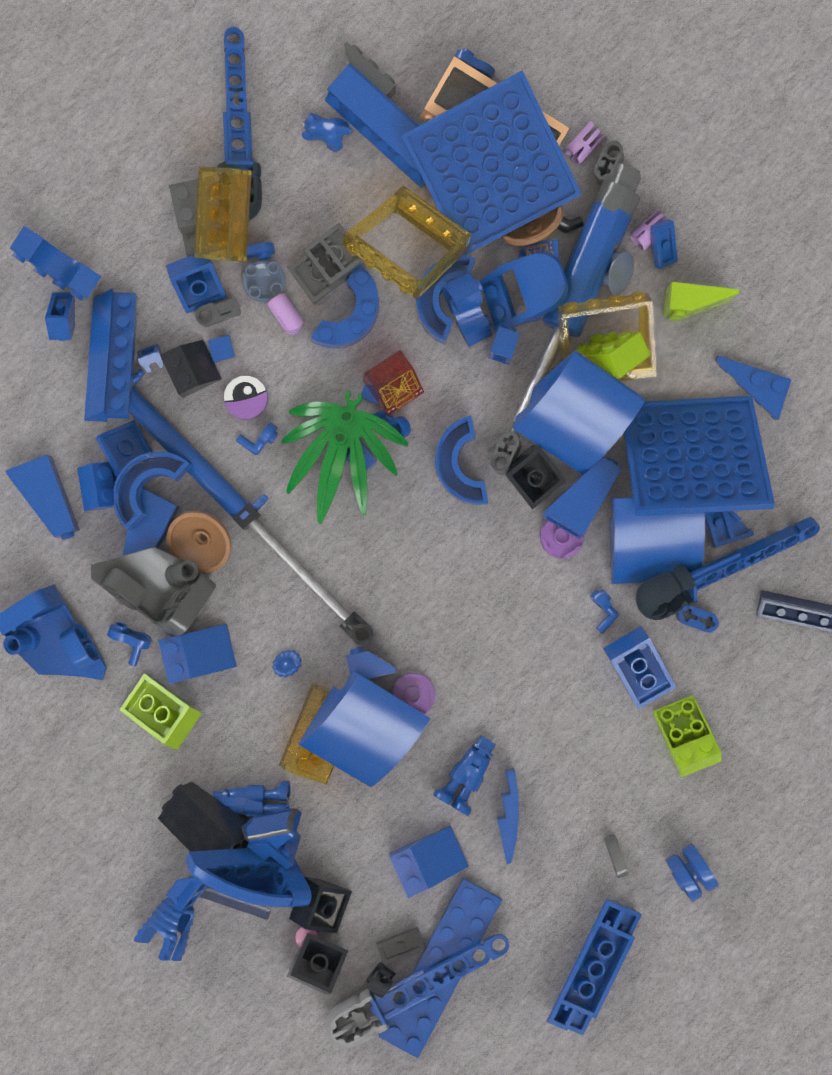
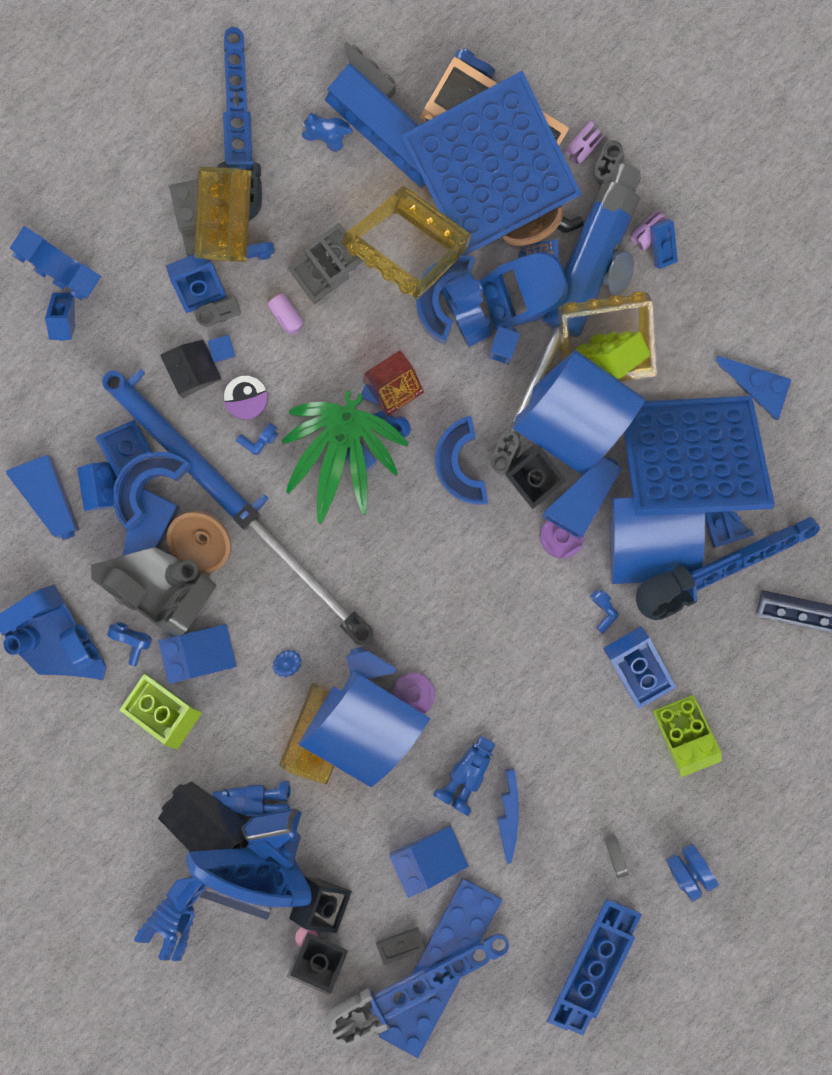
blue slope [84,288,137,422] -> none
tile [137,344,163,372] -> none
sand blue dish [242,260,286,303] -> none
blue brick [311,265,379,349] -> none
black leg [366,962,396,999] -> none
lime slope [663,282,739,321] -> none
blue beam [676,605,719,633] -> none

